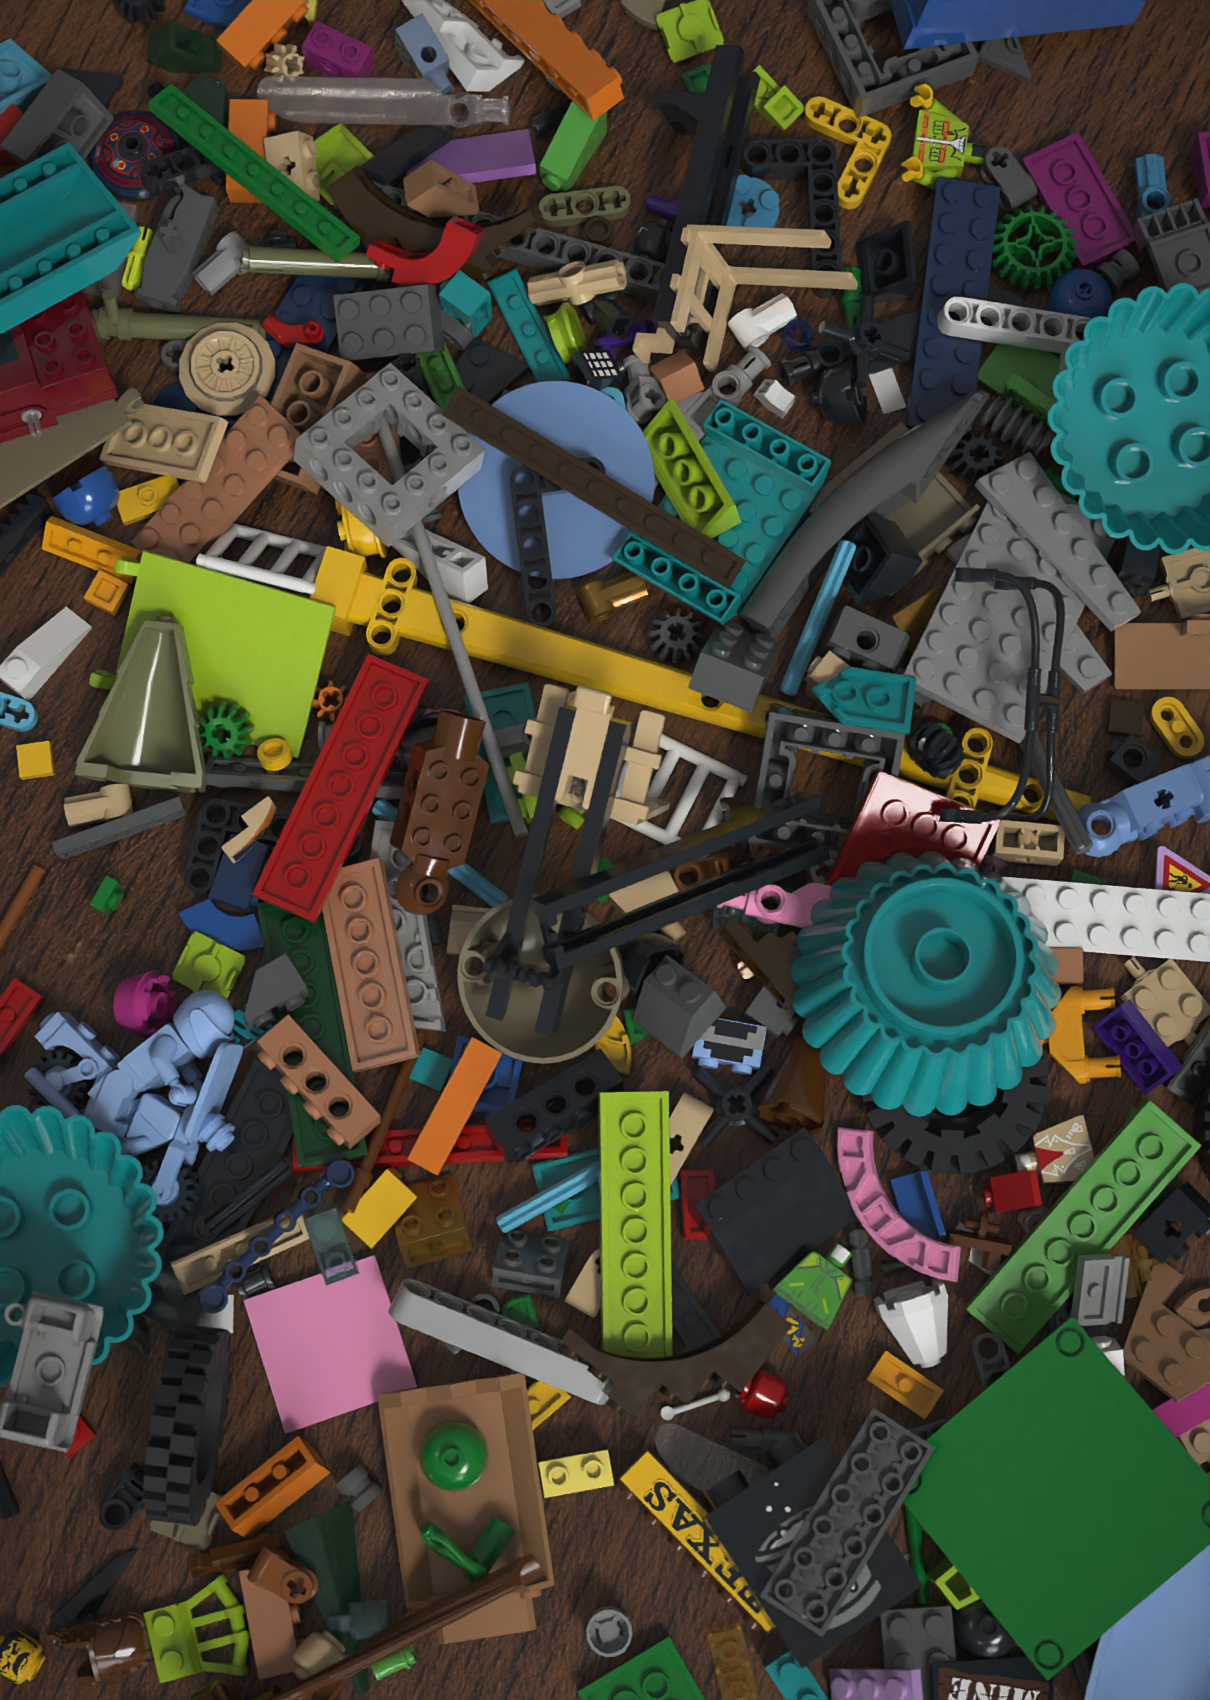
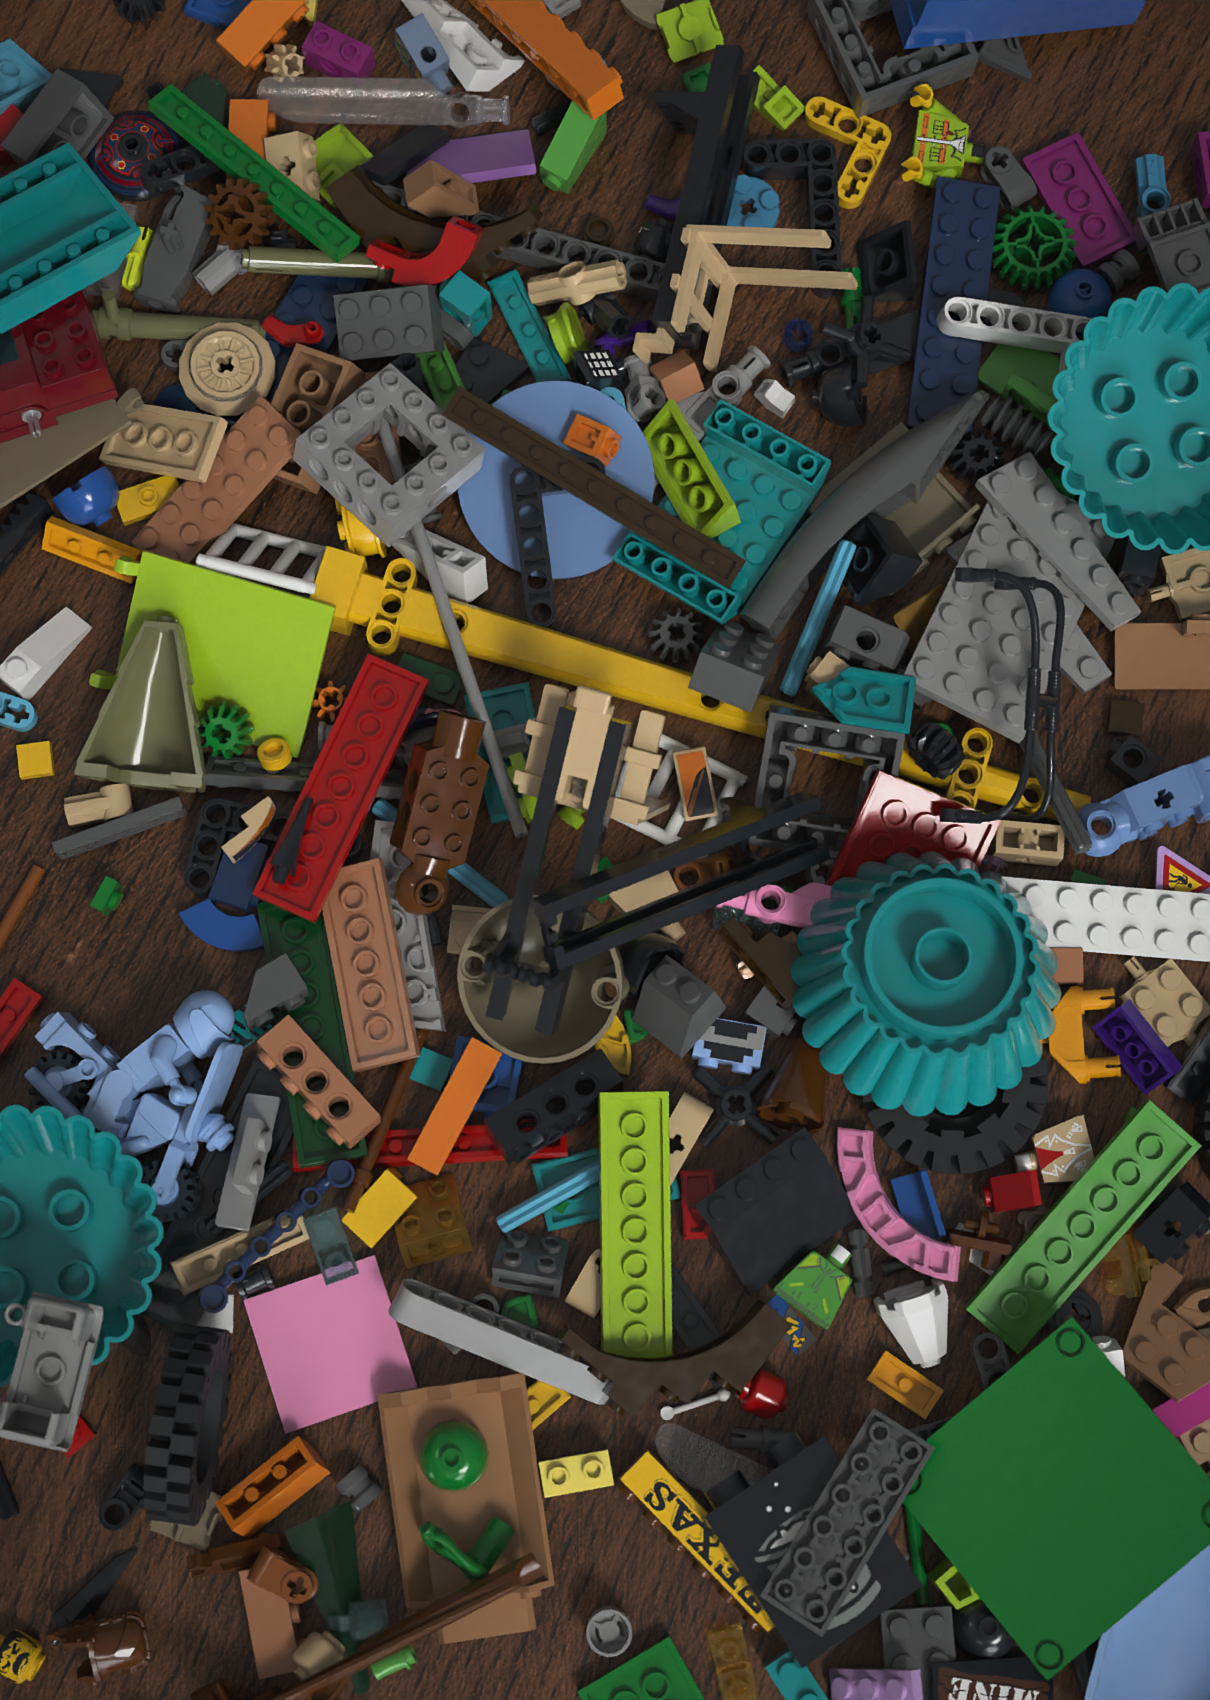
light orange plate [84,569,130,616] -> none
dark pink cone [113,971,177,1039] -> none
lime plate [143,1573,251,1684] -> none
clear green slope [147,20,222,73] -> none
lime piece [172,931,246,999] -> none
olive beam [539,186,631,228] -> none
pearl gold piece [578,572,648,623] -> none
white piece [728,293,797,352] -> none
white sticker [869,368,906,414] -> none
light grey plate [1071,1253,1130,1326] -> none
yellow plate [1149,697,1204,759] -> none
none -> reddish brown gear [204,178,274,250]
none -> light grey bracket [215,1093,280,1231]
none -> black piece [270,797,313,885]
none -> dark green plate [398,653,463,708]
none -> orange bracket [563,414,621,466]
none -> slope [672,746,718,821]

